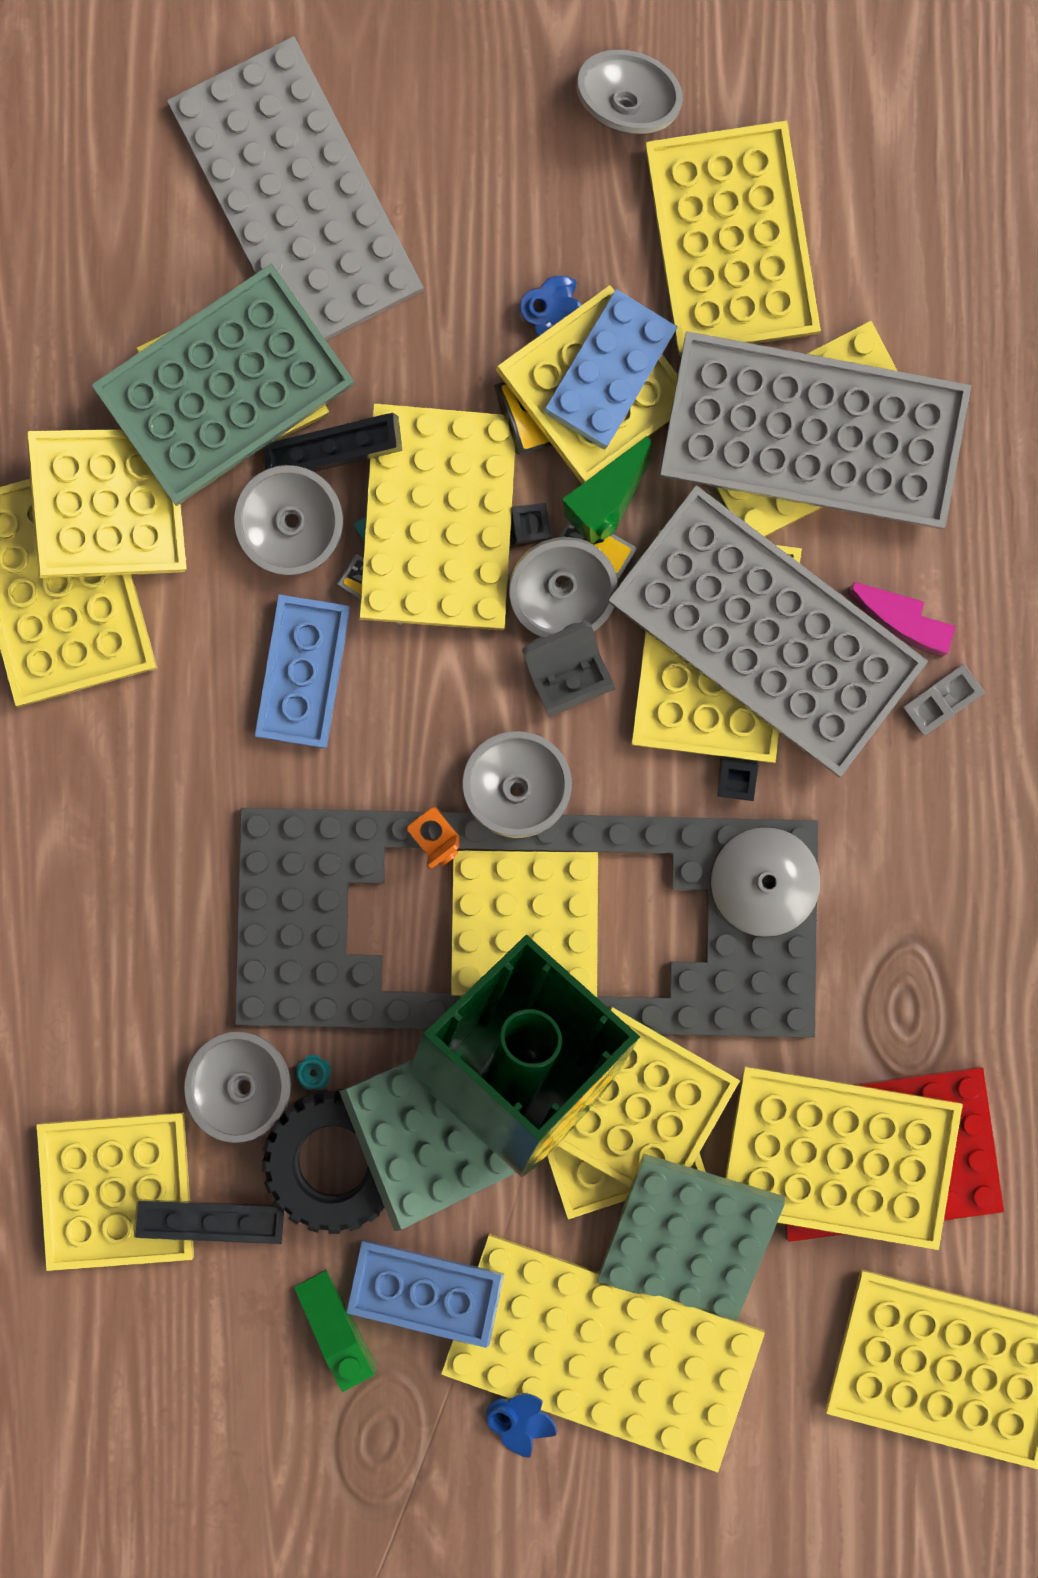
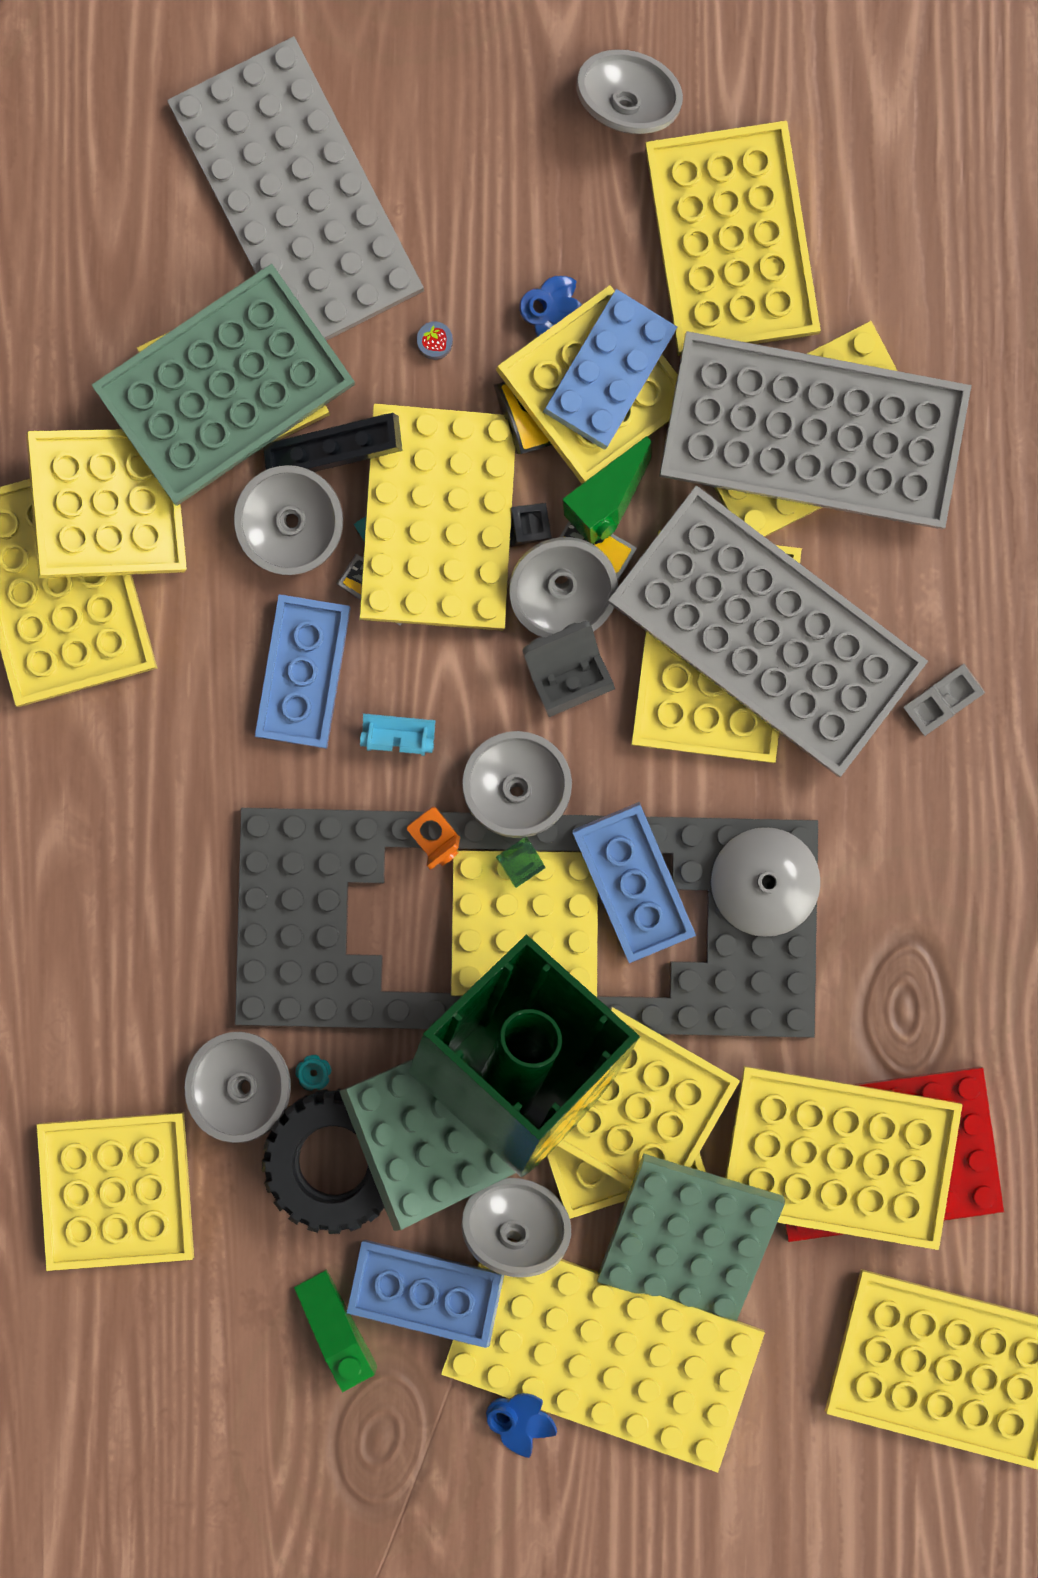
black plate [134,1199,284,1244] -> none
black slope [717,757,759,801] -> none
dark pink slope [848,582,956,657] -> none
none -> medium azure hinge [360,714,435,756]
none -> tile [417,321,453,360]
none -> light grey dish [461,1178,571,1277]
none -> clear green tile [496,837,546,888]
none -> medium blue plate [572,802,696,963]

